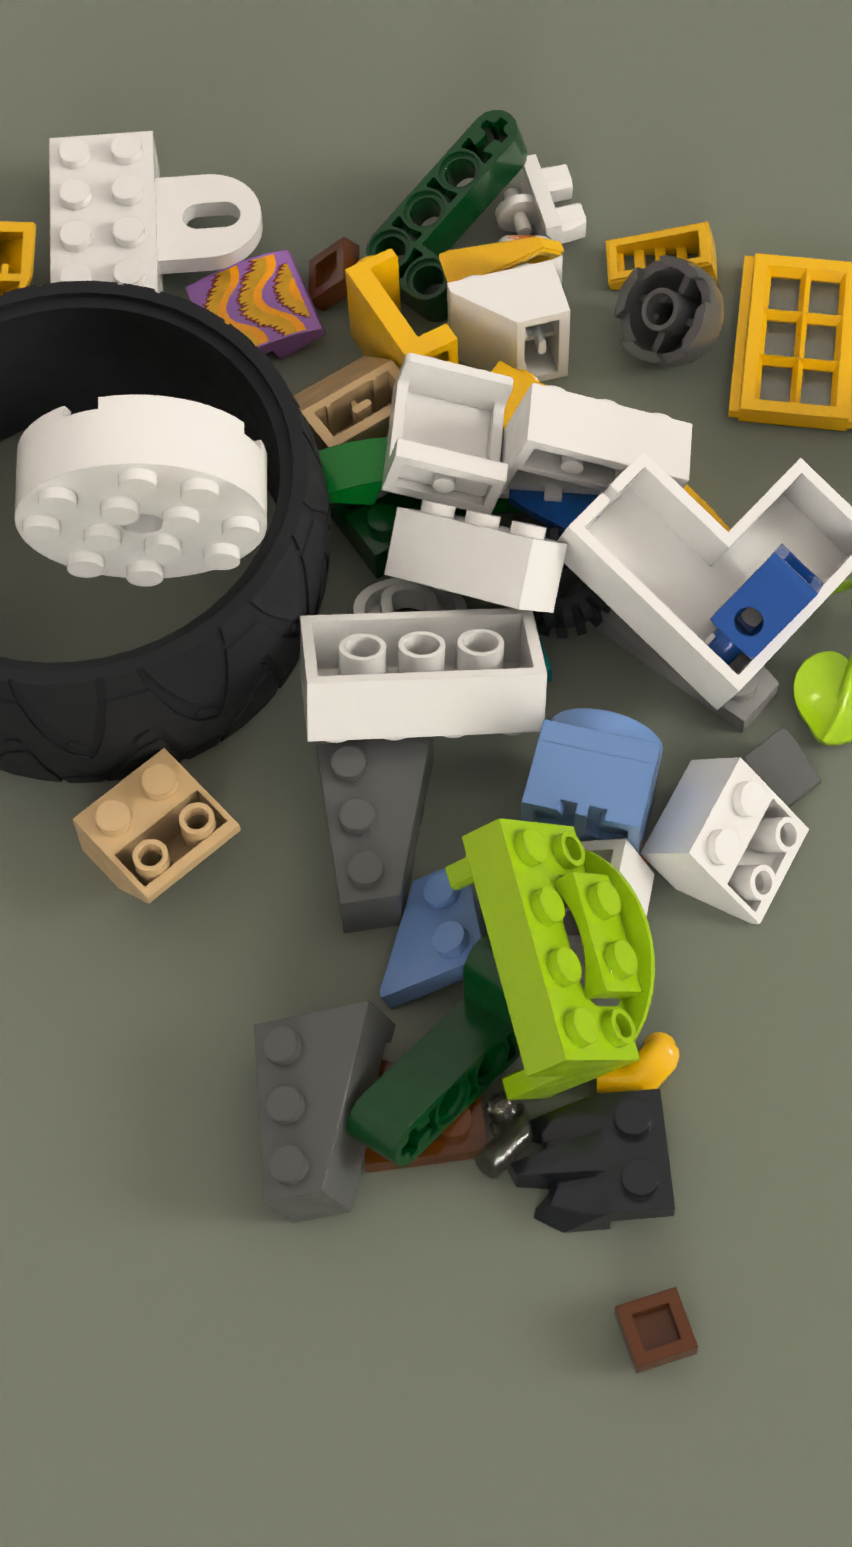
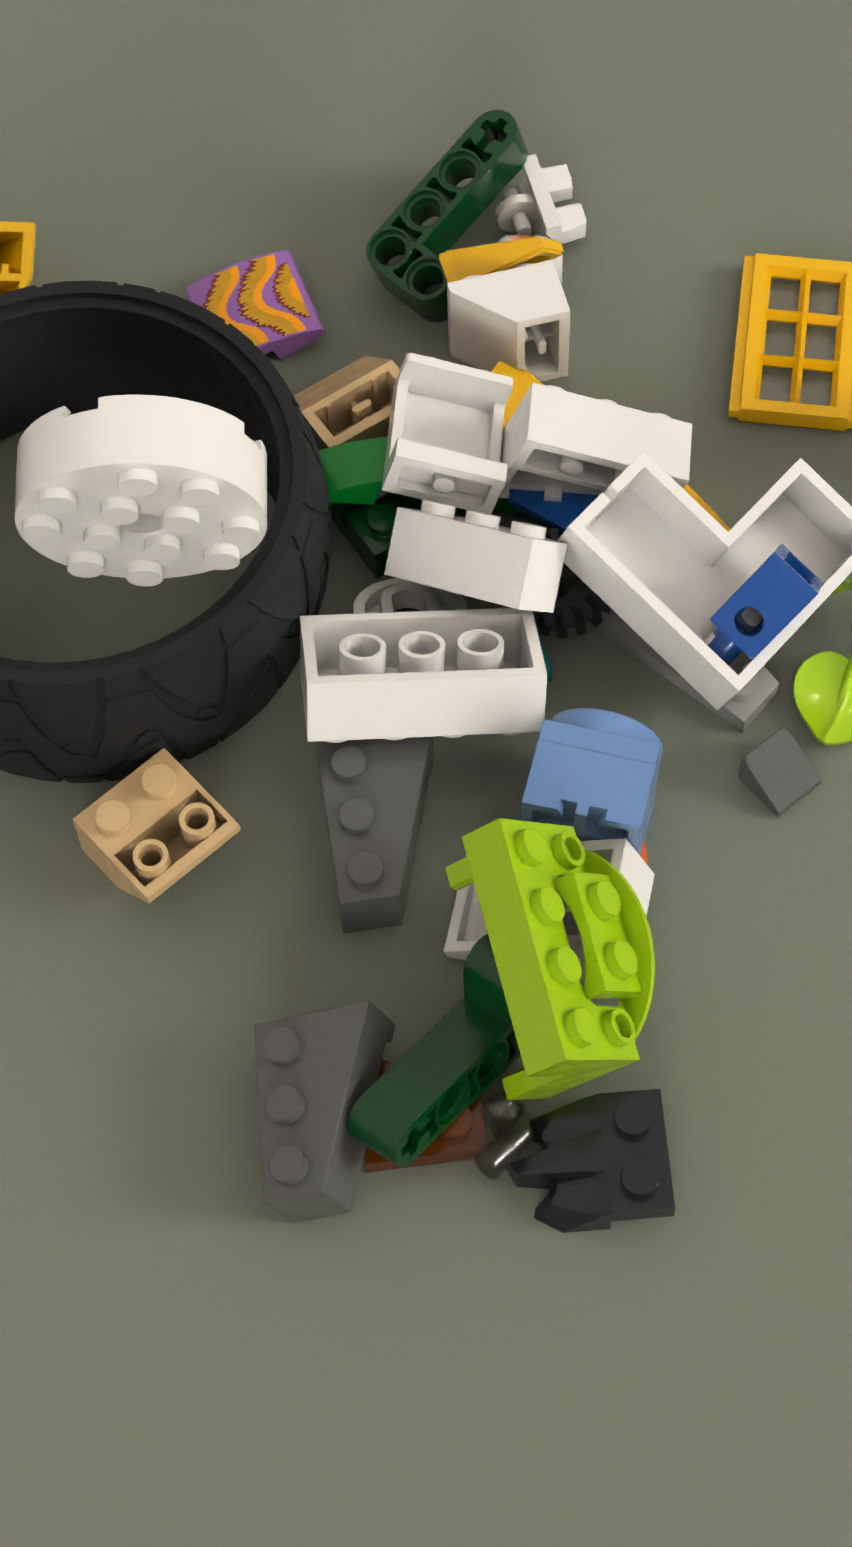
white brick [49,131,263,293] -> none
reddish brown plate [308,237,360,311] -> none
yellow panel [345,249,458,369] -> none
medium blue wing [380,868,488,1009] -> none
yellow arm [596,1032,680,1093] -> none
yellow slope [605,221,719,290] -> none
reddish brown plate [614,1287,698,1374] -> none
dark grey cylinder [615,255,725,367] -> none
white slope [640,757,809,924] -> none

